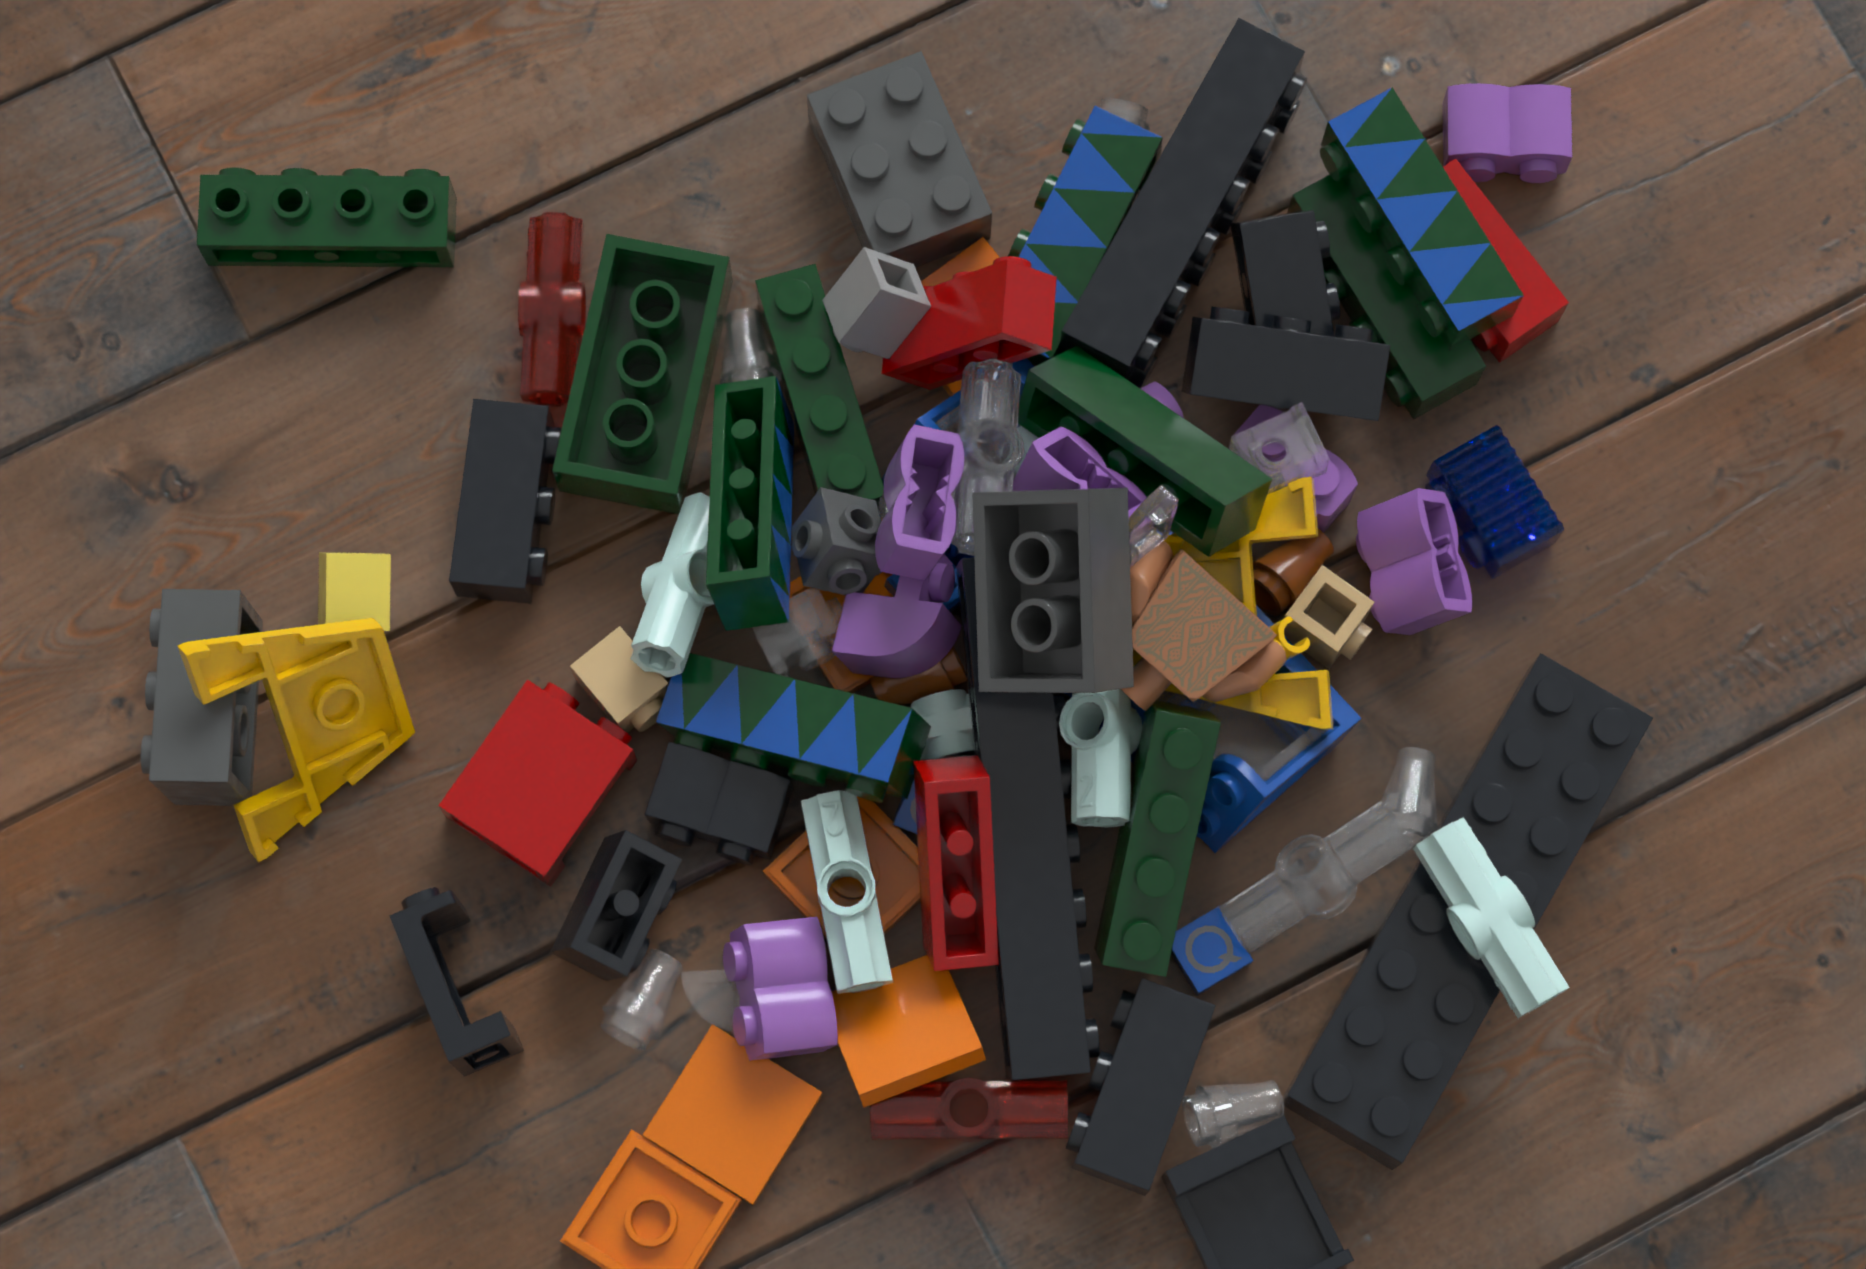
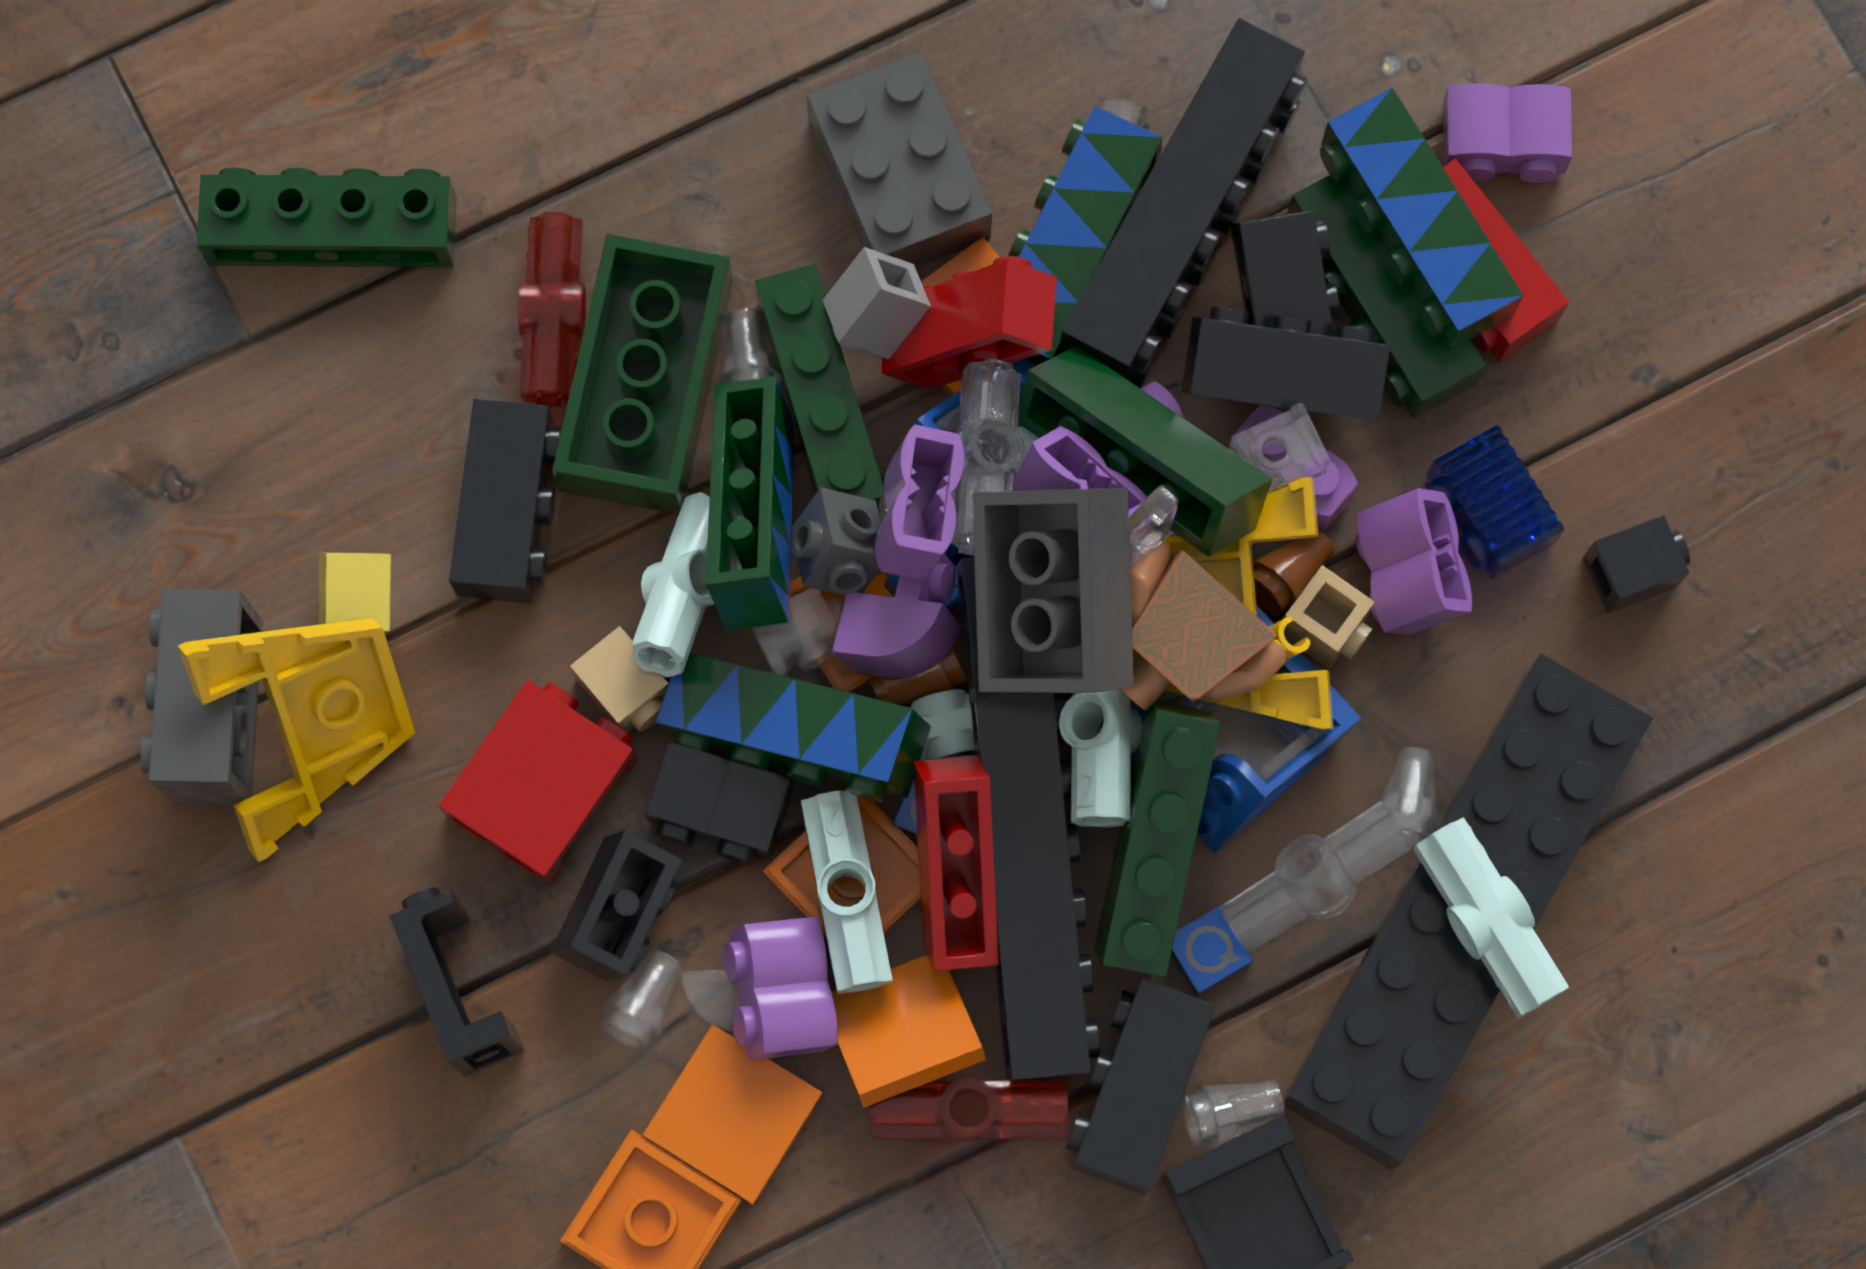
none -> black brick [1583,515,1690,614]

